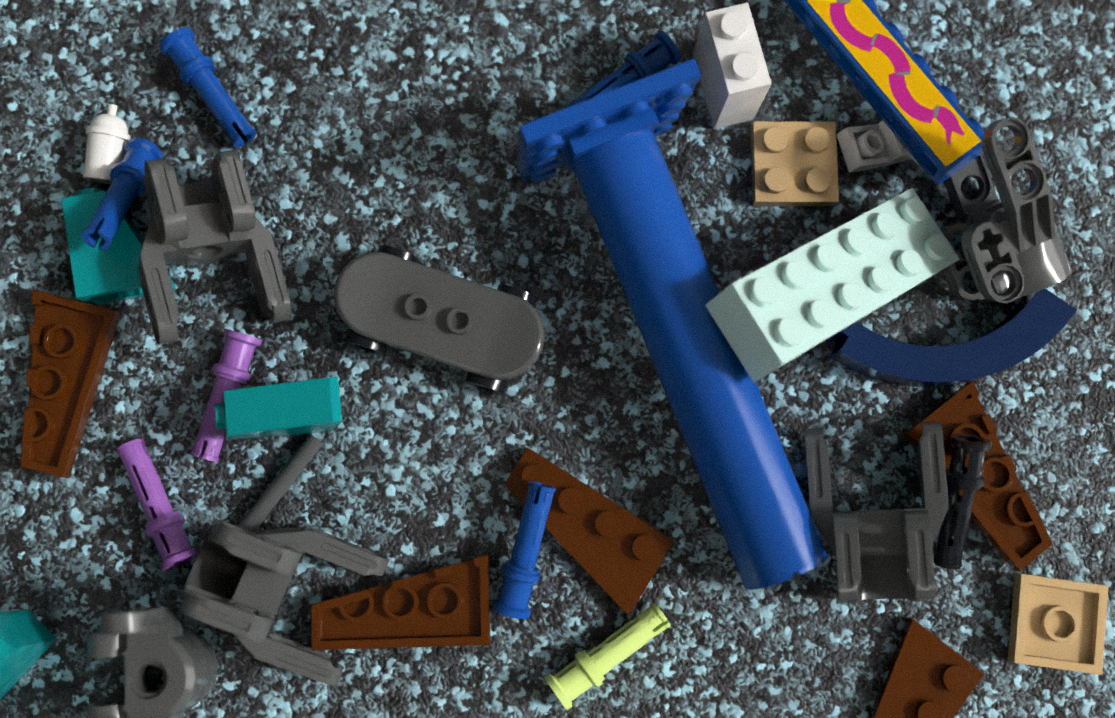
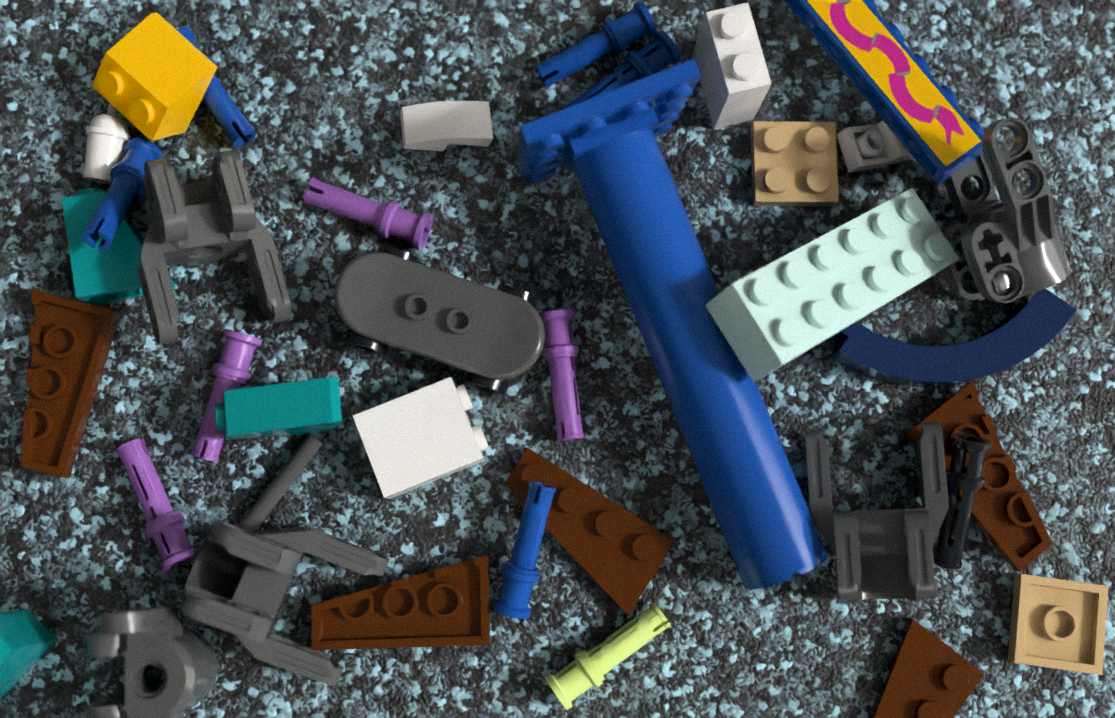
none -> yellow slope [92,12,218,141]
none -> medium lavender pin [304,178,433,250]
none -> white brick [353,377,489,499]
none -> white slope [400,101,493,151]
none -> blue pin [534,1,657,89]
none -> medium lavender pin [539,309,584,441]

